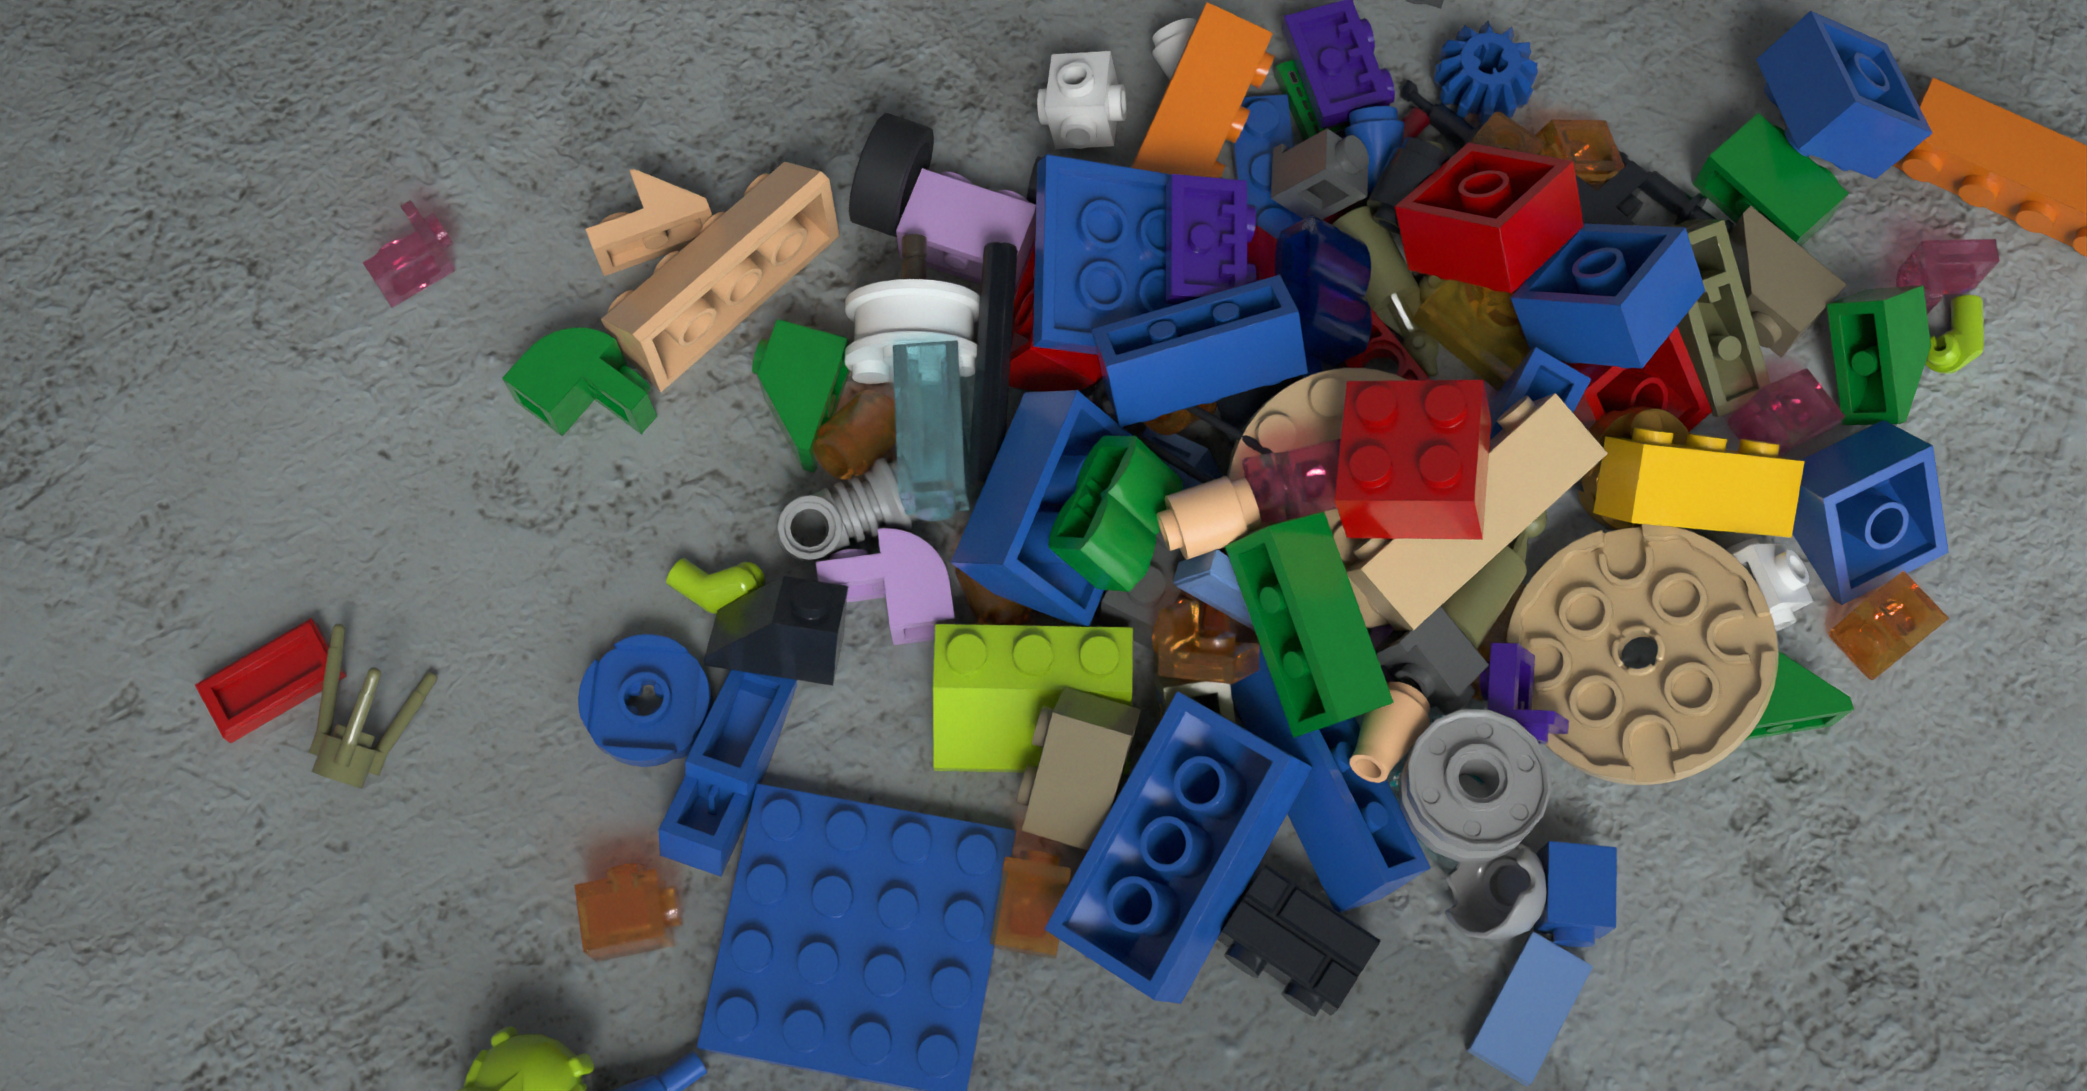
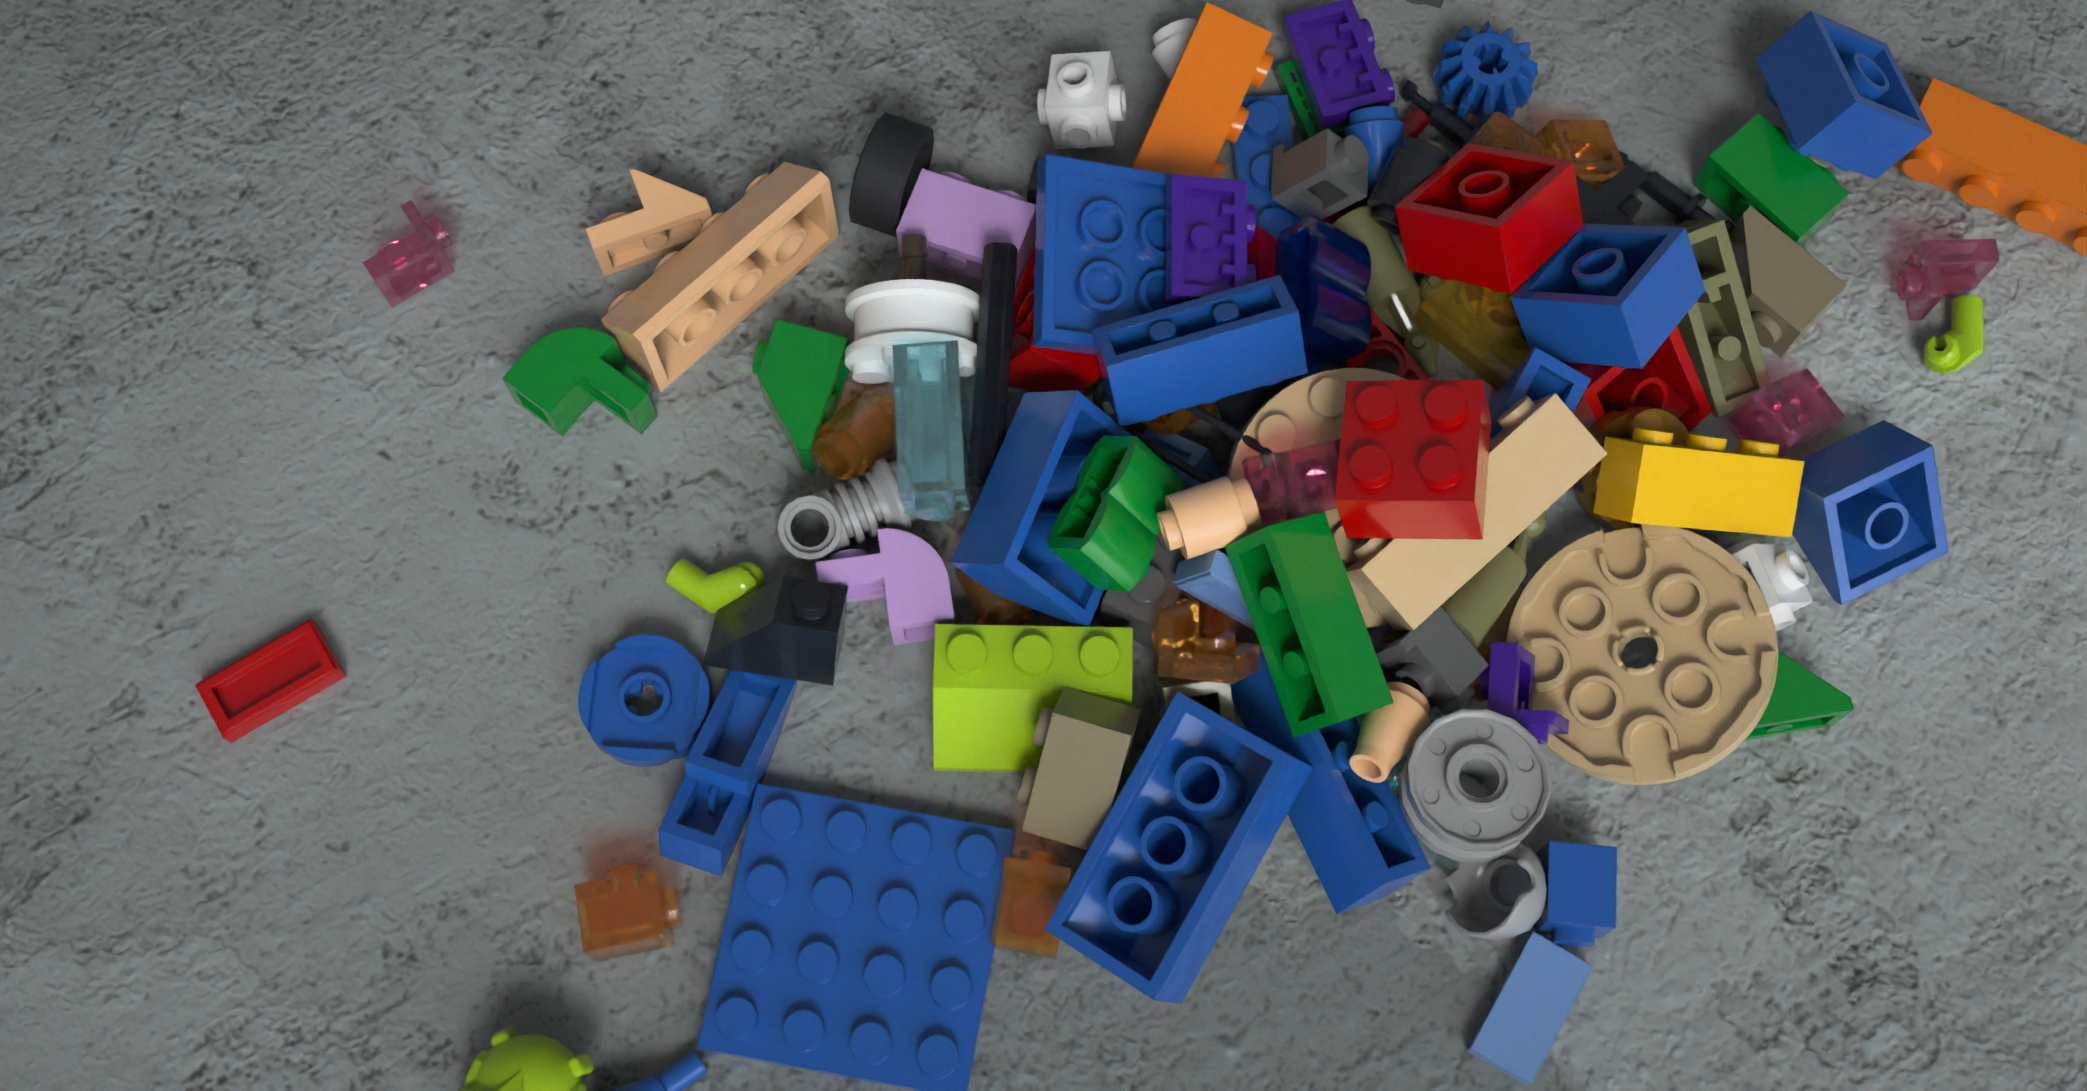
olive plant [308,624,437,788] -> none
black brick [1218,865,1381,1017] -> none
green slope [1827,285,1931,425] -> none
clear orange bracket [1829,570,1949,680] -> none

